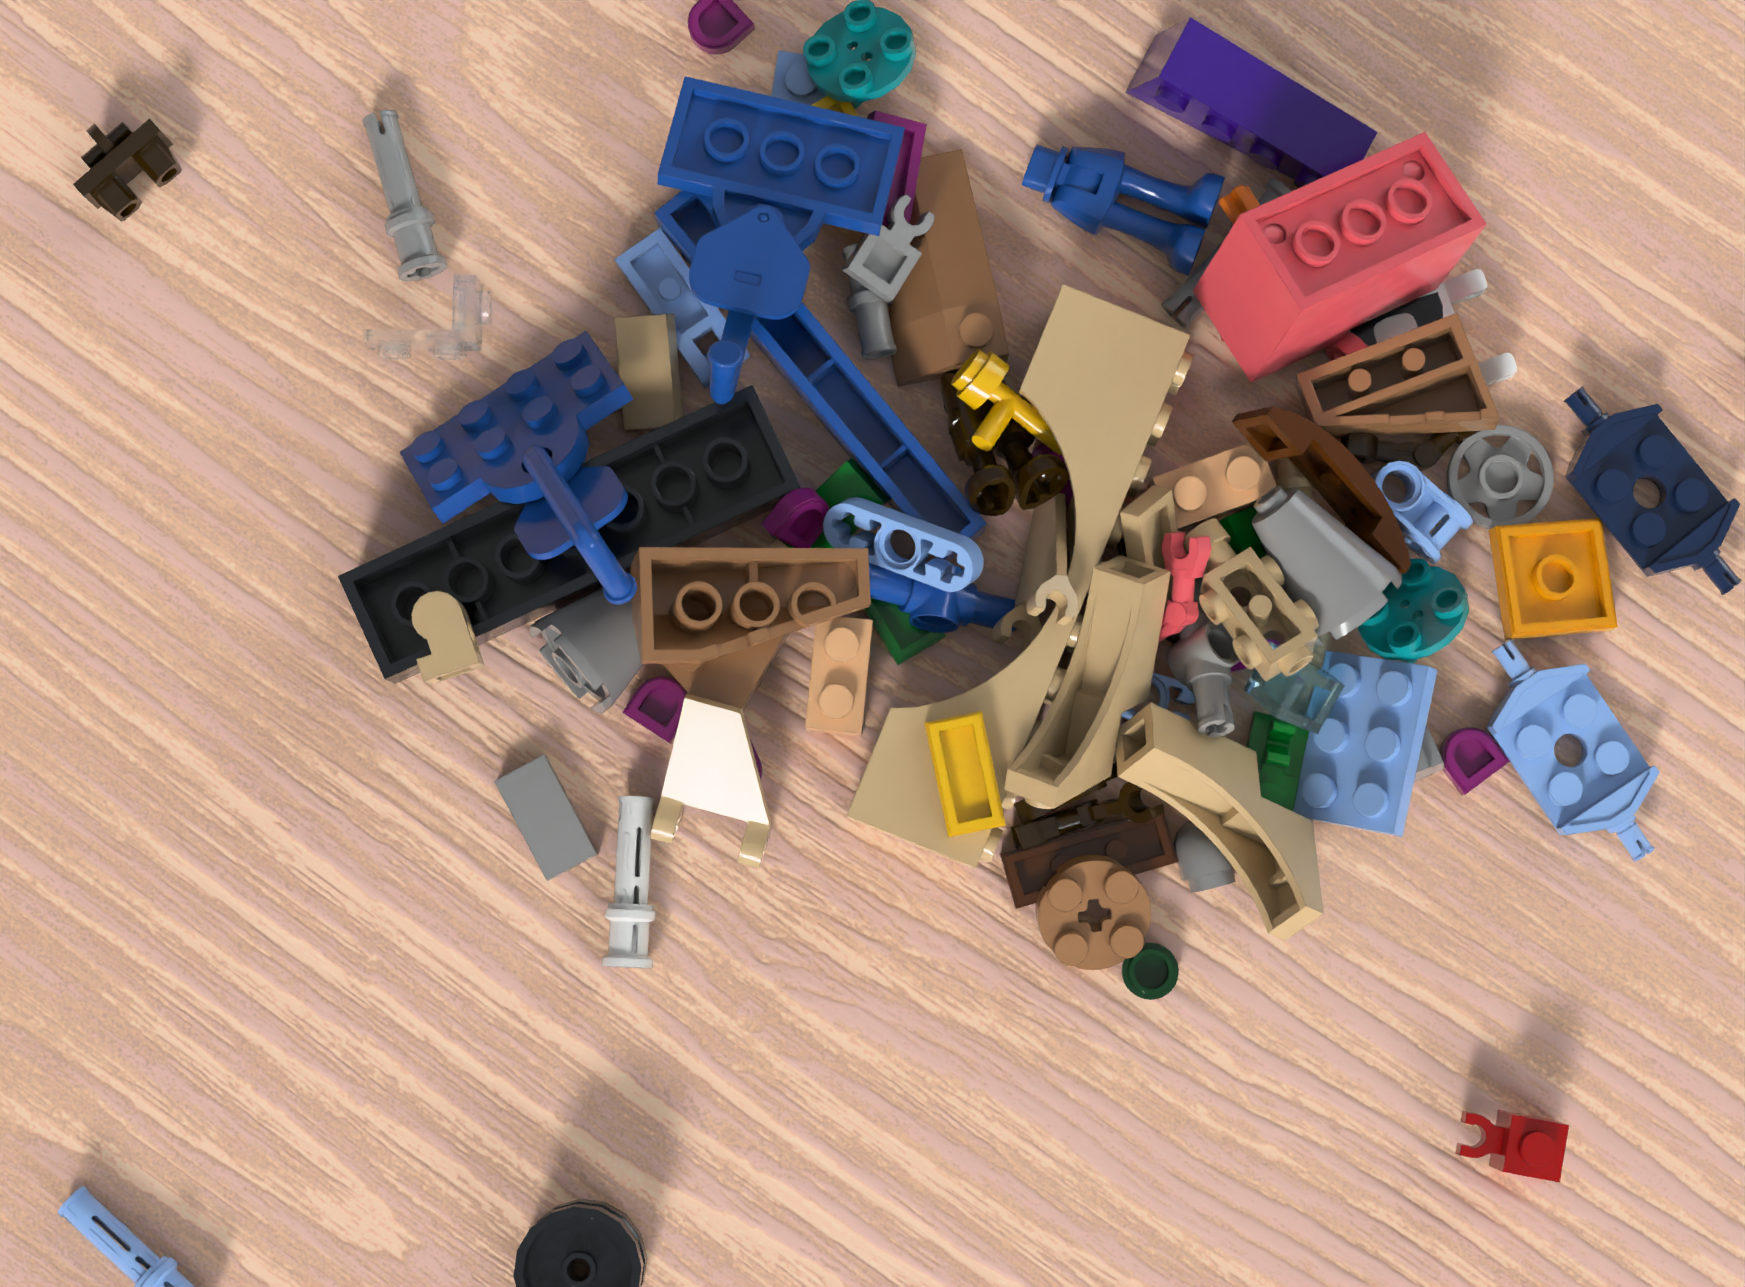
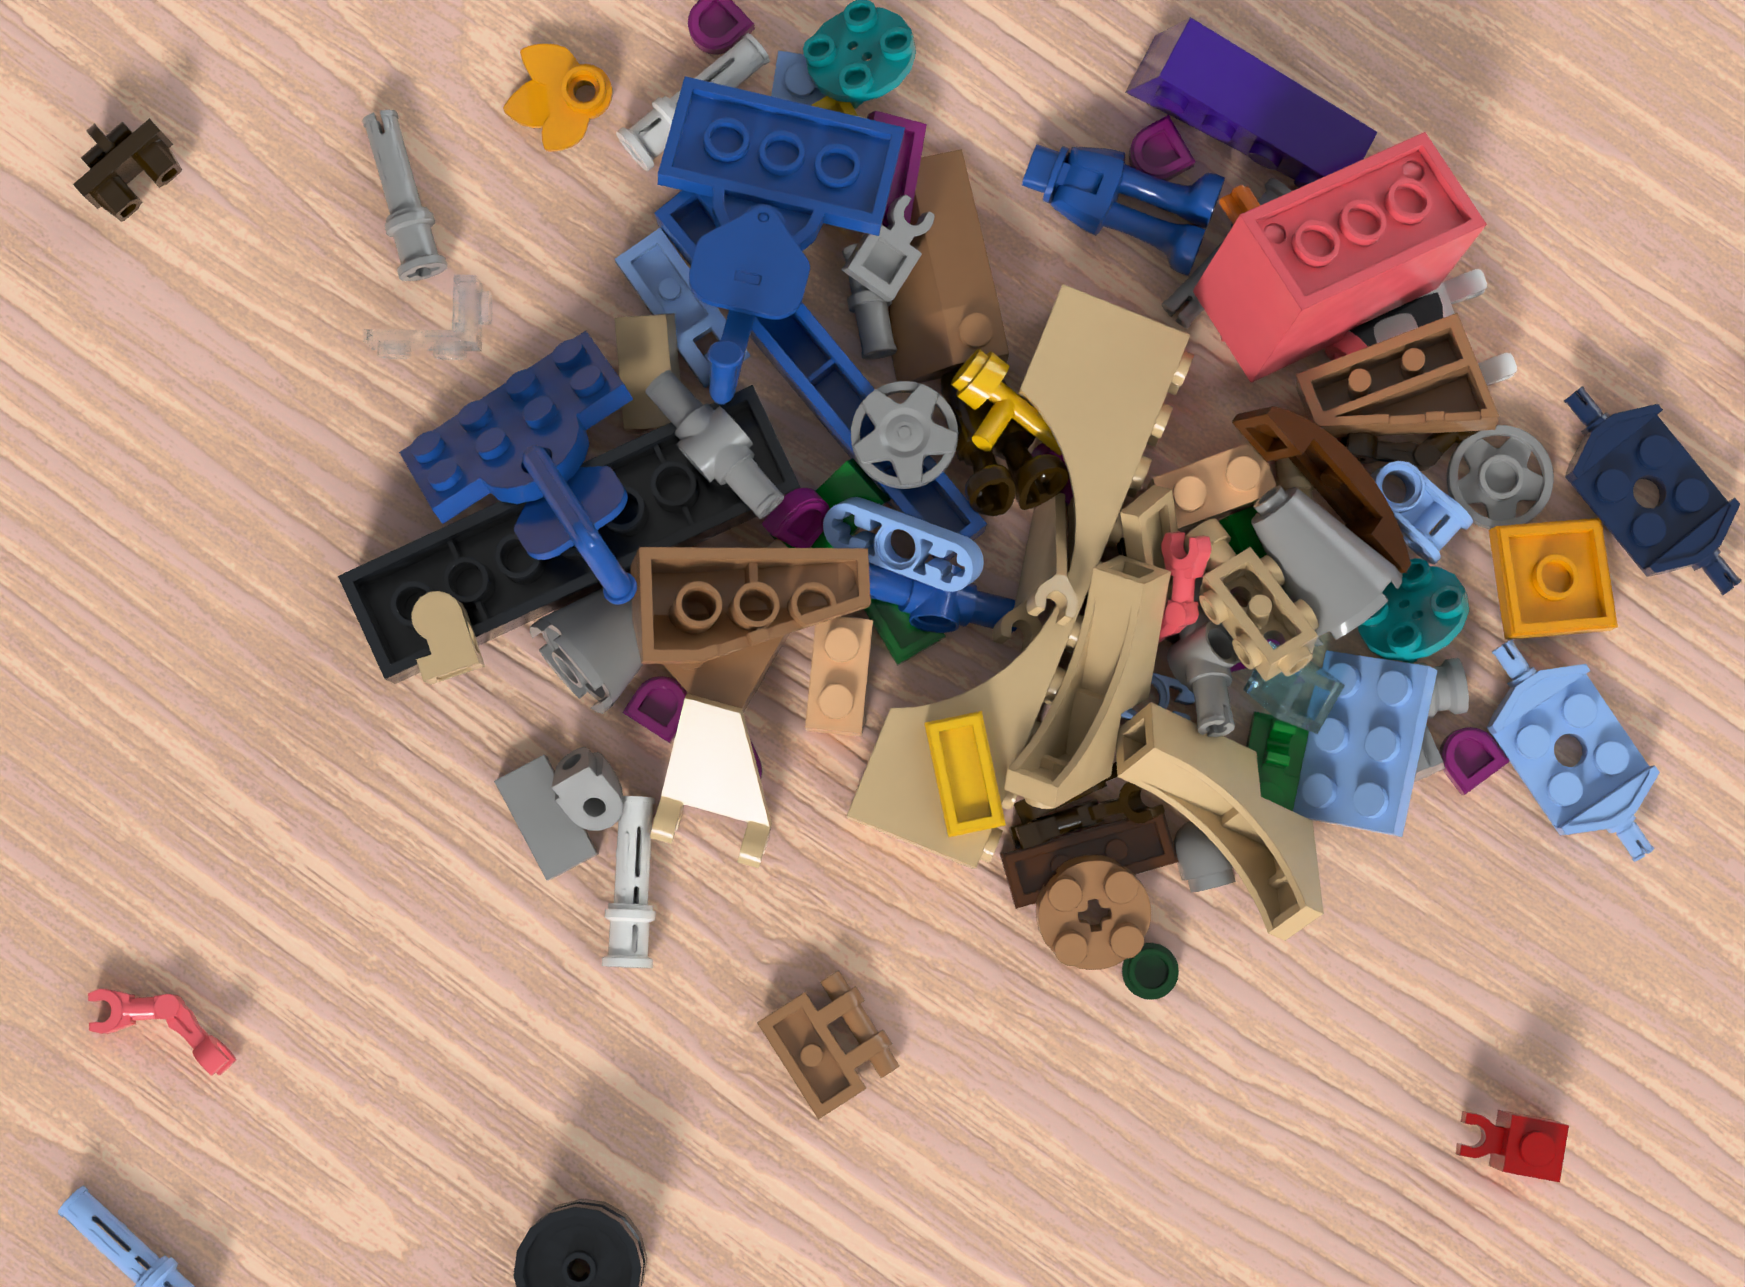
none -> coral piece [88,989,237,1076]
none -> light orange plate [503,44,613,152]
none -> light grey piece [551,747,623,831]
none -> white pin [616,33,770,171]
none -> light grey pin [645,370,784,519]
none -> medium nougat plate [757,970,900,1120]
none -> light grey wheel [851,381,958,489]
none -> magenta tile [1129,115,1196,181]
none -> light grey wheel [1418,658,1469,719]

